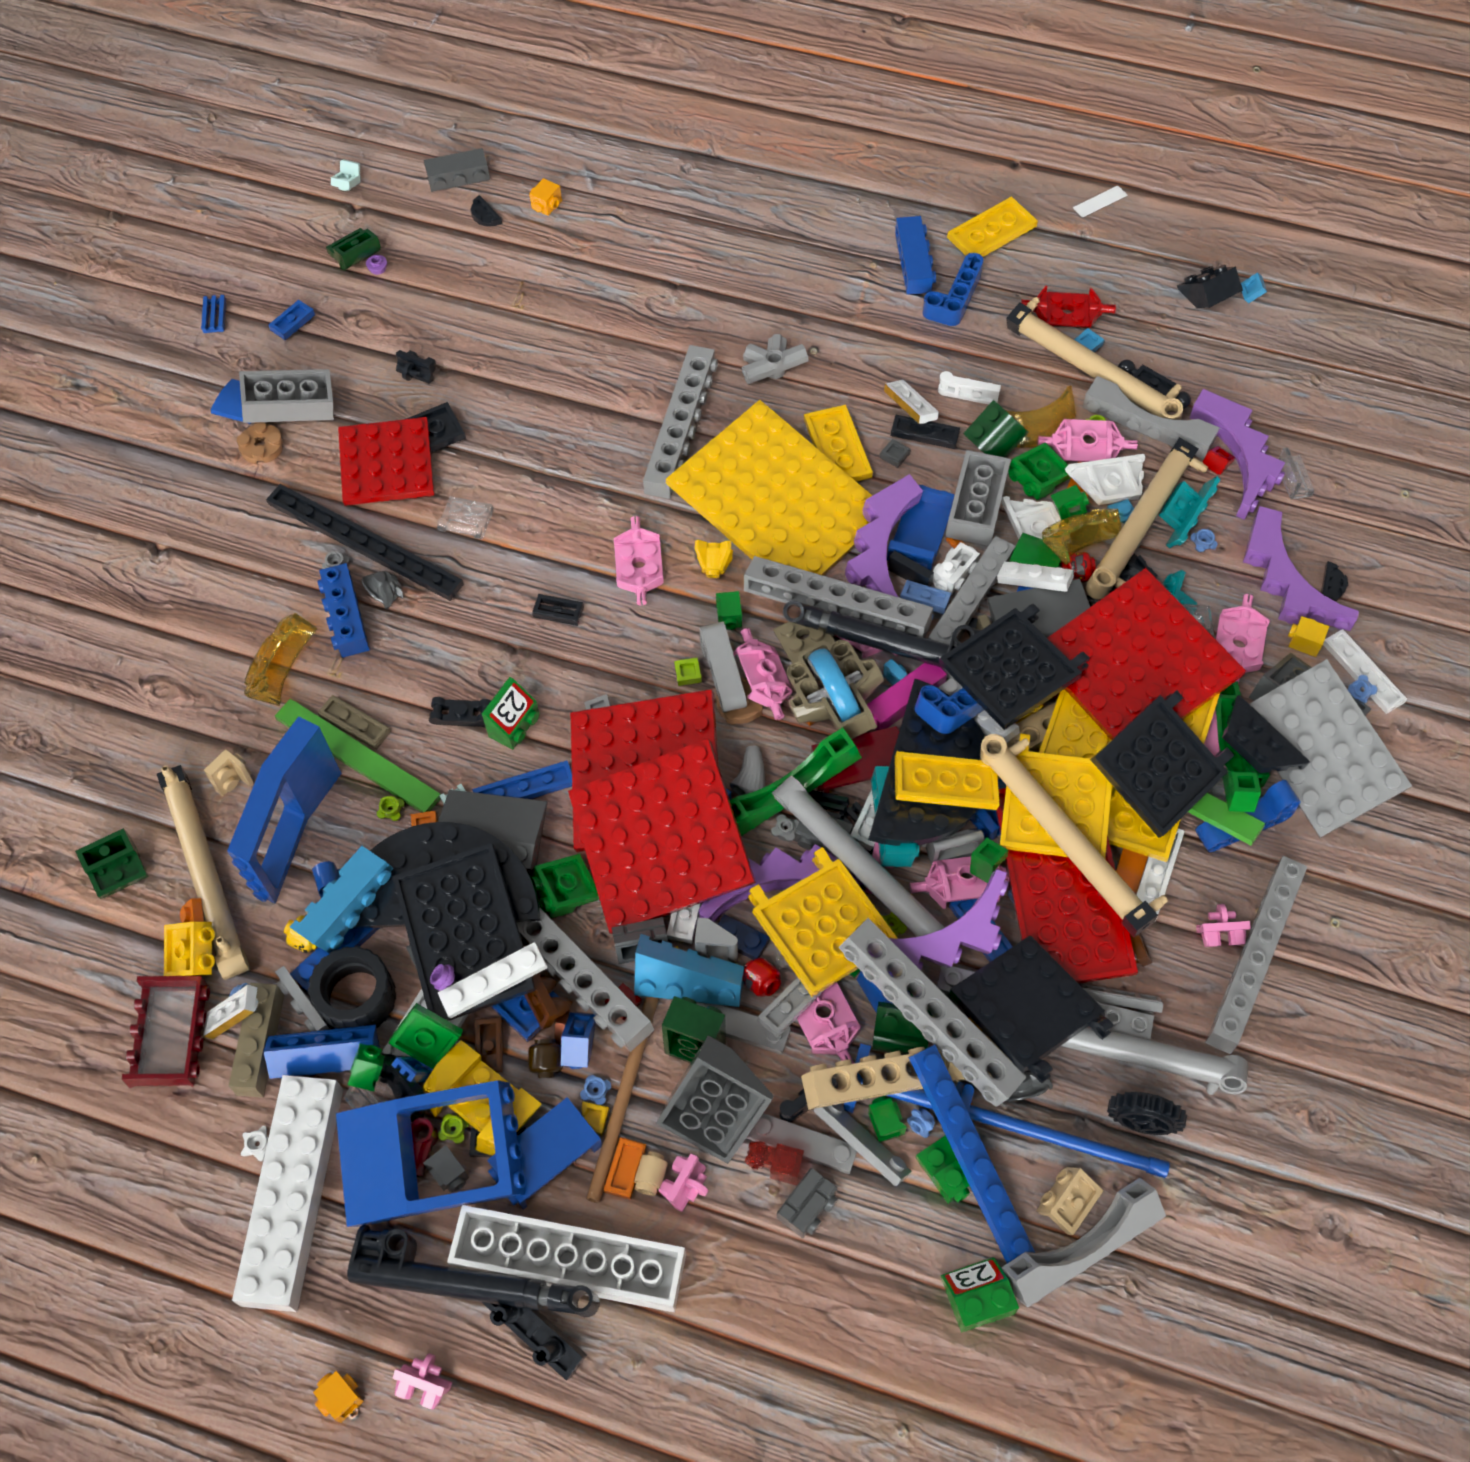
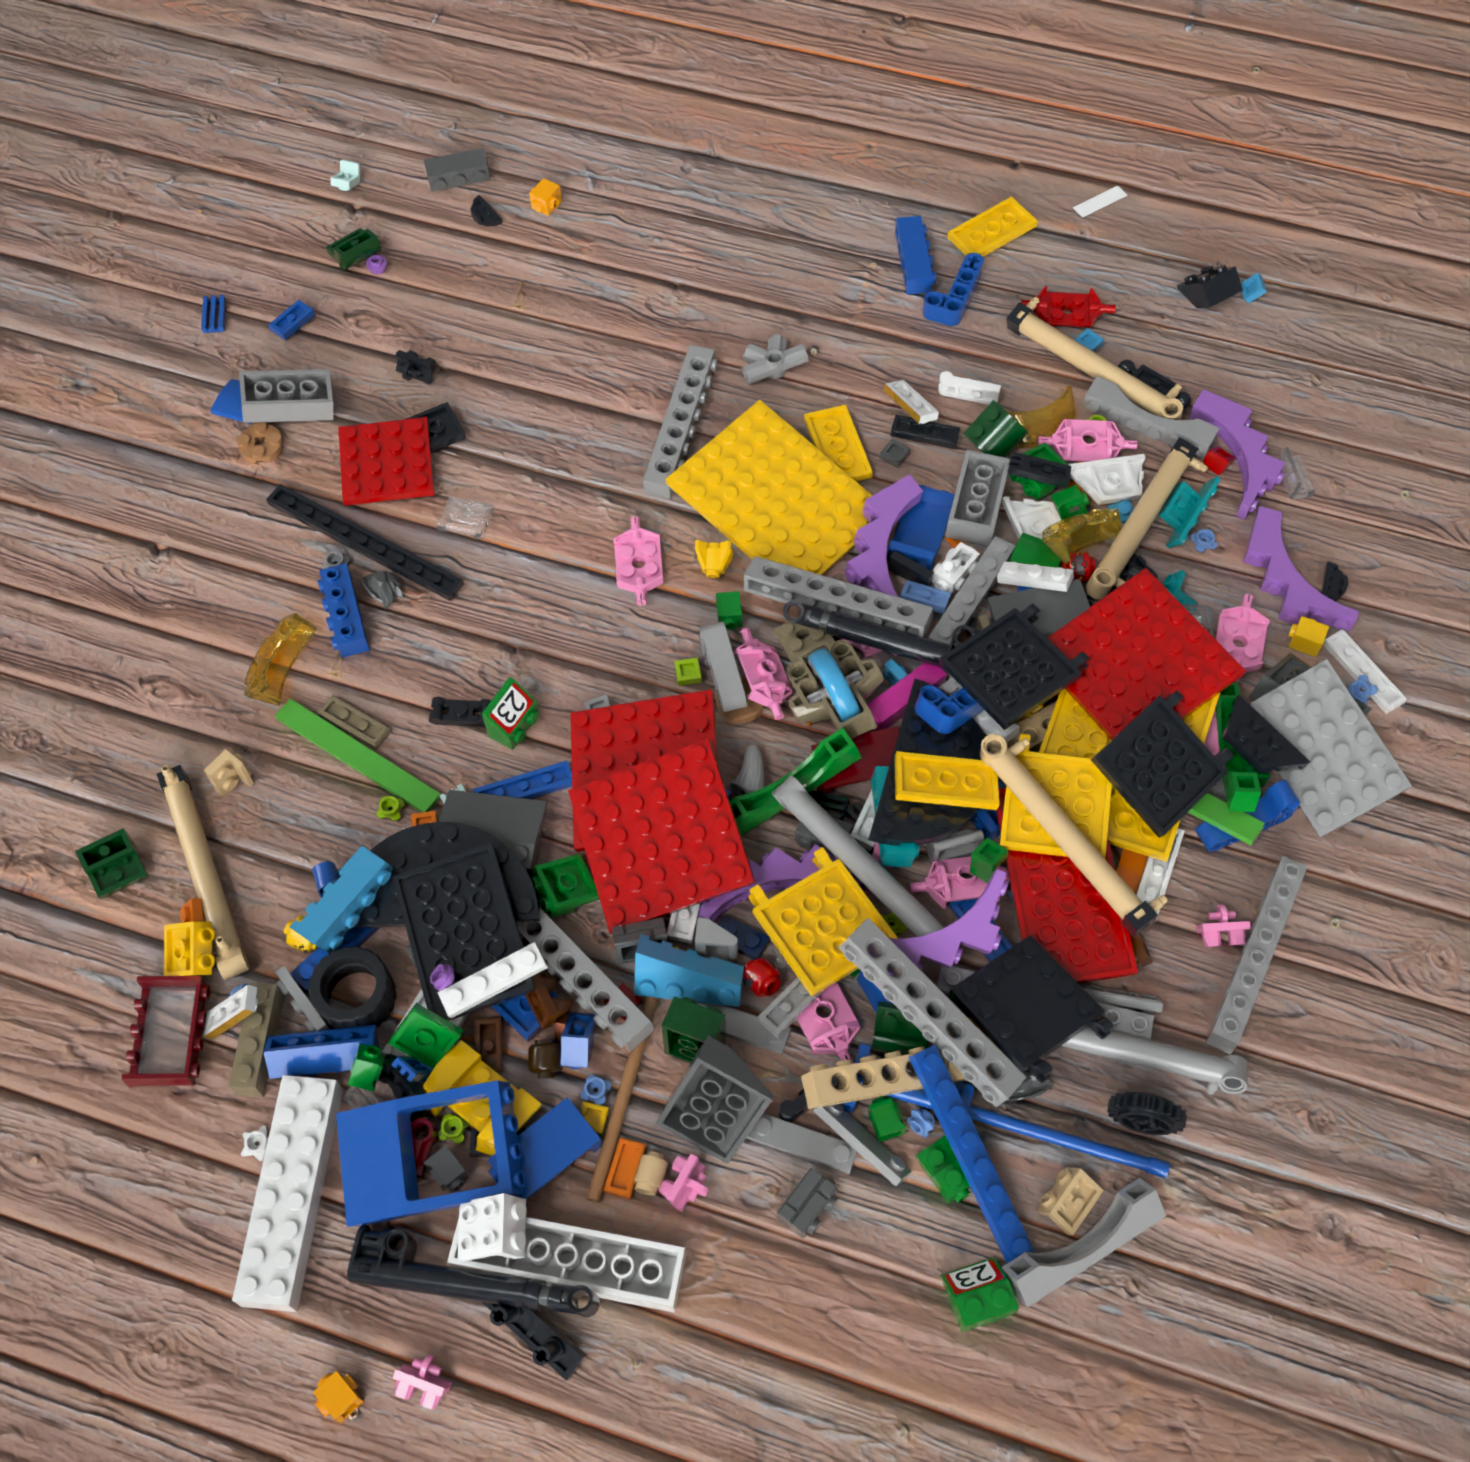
blue window [227,716,342,904] -> none
black tile [532,594,584,626] -> none
clear red brick [744,1141,804,1186] -> none
light grey plate [771,815,799,842] -> none
none -> white bracket [458,1193,527,1261]
none -> black hinge [1007,452,1072,489]

